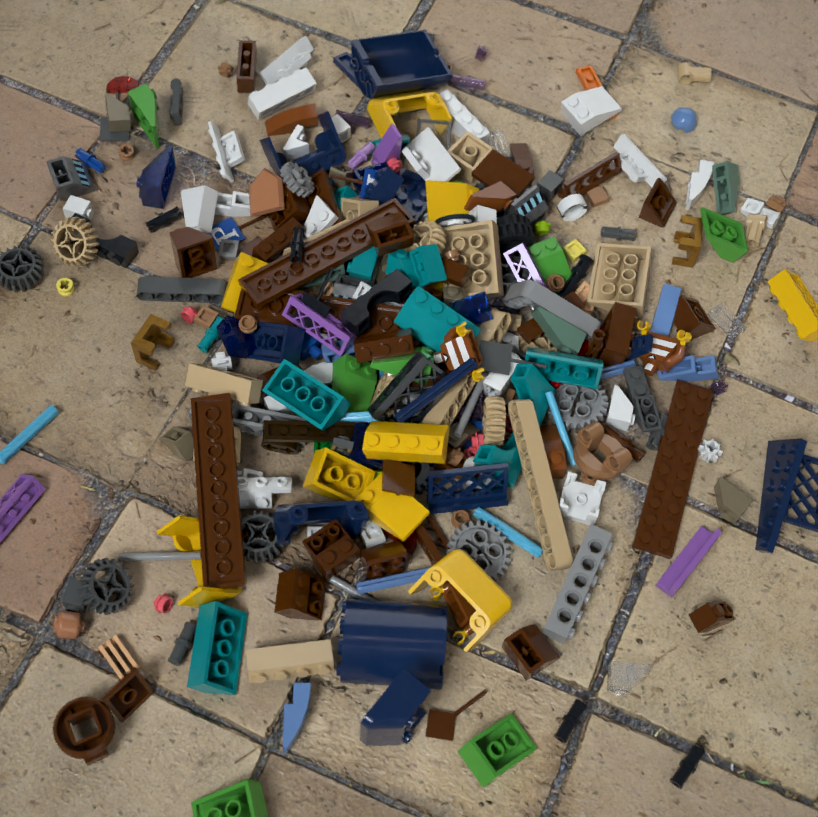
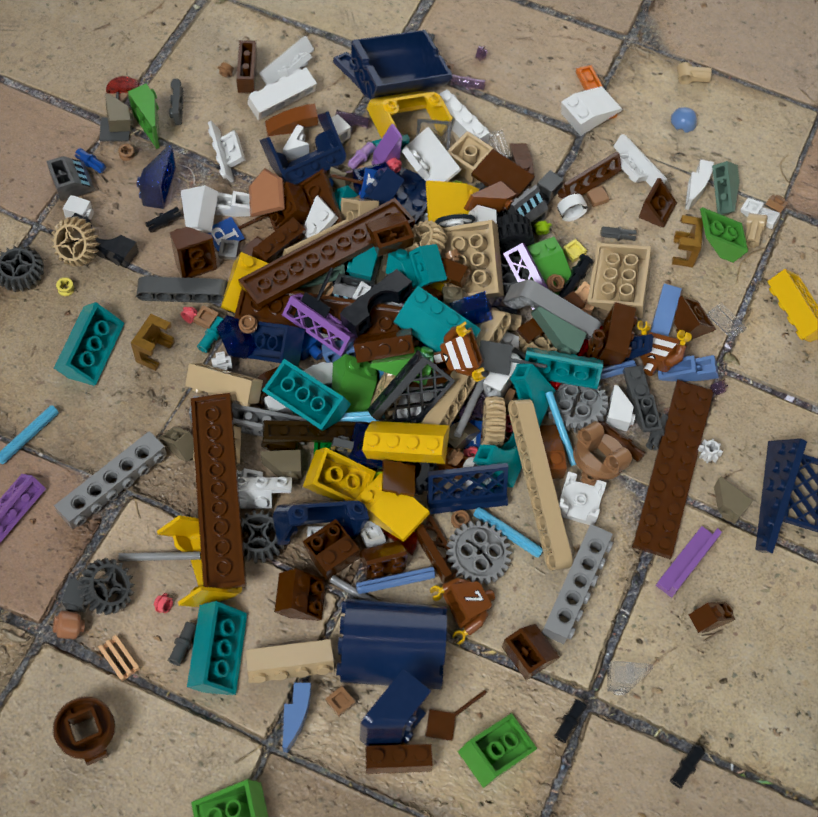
reddish brown slope [99,667,154,723] -> none
light grey gear [280,161,315,198] -> none
black pin [290,226,305,264] -> none
dark blue axle [394,358,478,423] -> none
yellow windscreen [408,549,513,652] -> none
coral plate [471,432,484,451] -> none
none -> teal slope [54,302,125,386]
none -> light grey brick [54,431,167,530]
none -> dark tan slope [261,450,302,482]
none -> medium nougat plate [325,686,355,717]
none -> reddish brown brick [365,744,433,774]

